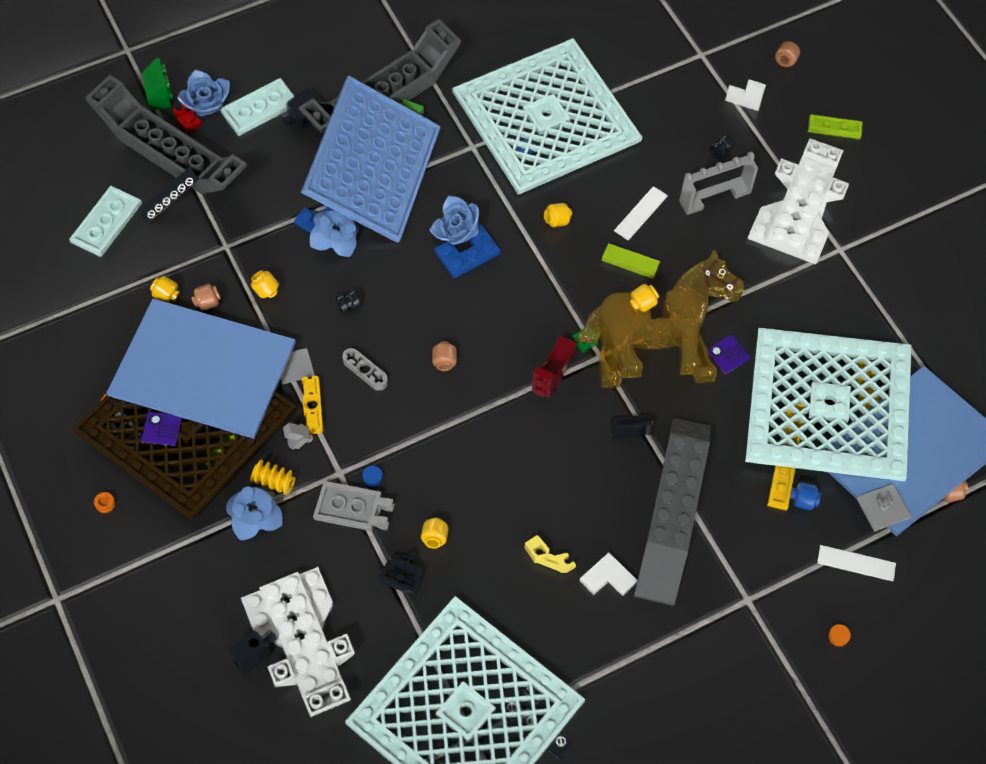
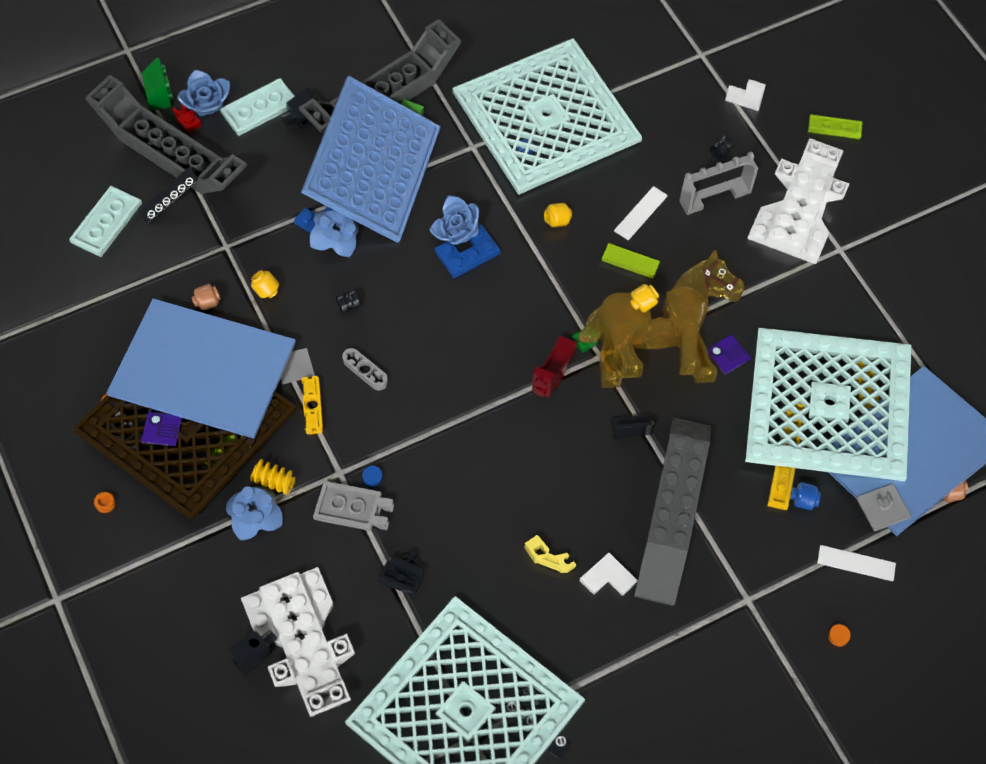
yellow head [150,276,180,303] -> none
light grey piece [283,423,313,450] -> none
yellow head [421,518,449,549] -> none
nougat head [432,341,457,371] -> none
nougat head [775,41,800,67] -> none

